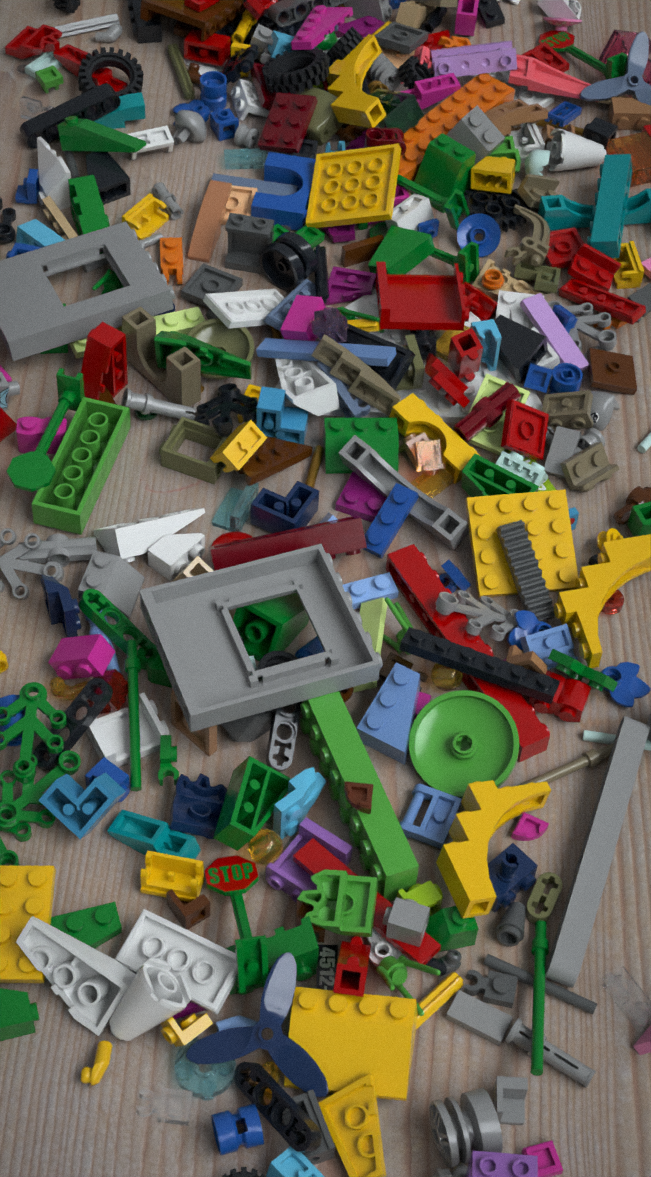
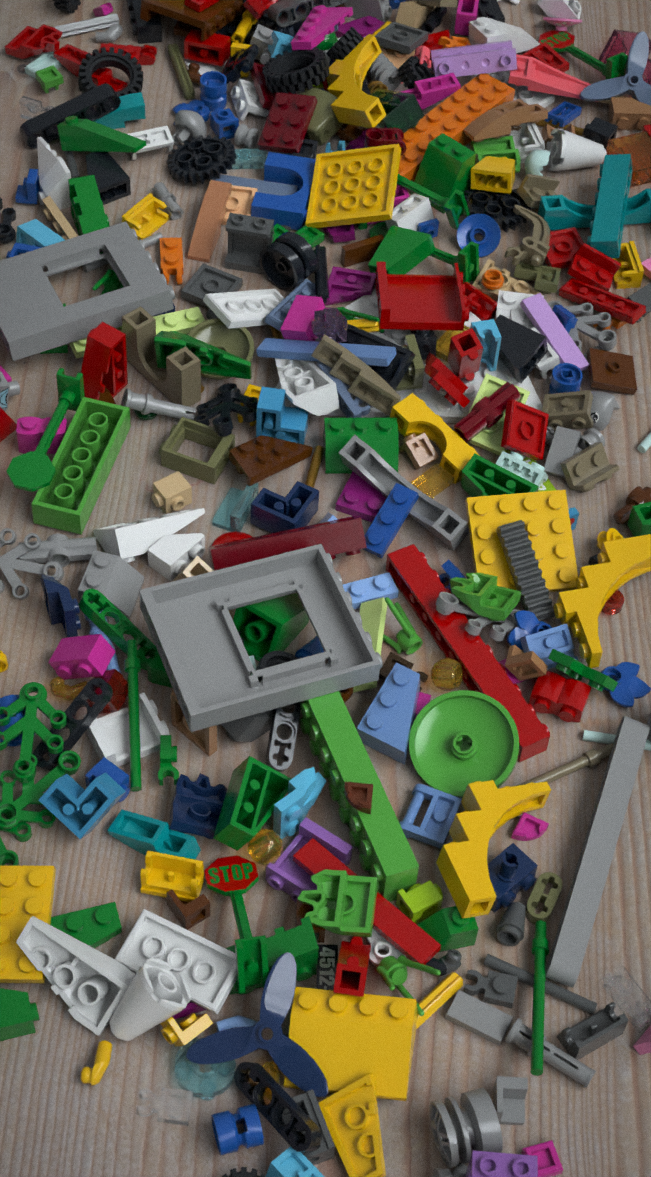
yellow hinge [210,420,267,473] -> none
light grey brick [383,897,430,947] -> none
black plate [399,627,560,704] -> none
clear orange bracket [414,439,446,476] -> none
light grey slope [447,105,505,165] -> none
blue tile [523,363,553,393] -> none
none -> dark pink tile [93,2,114,17]
none -> red hinge [99,43,157,66]
none -> tan brick [152,471,192,514]
none -> black gear [167,134,237,185]
none -> bright green plate [450,573,521,621]
none -> white slope [469,17,540,53]
none -> dark grey hinge [557,1002,629,1060]

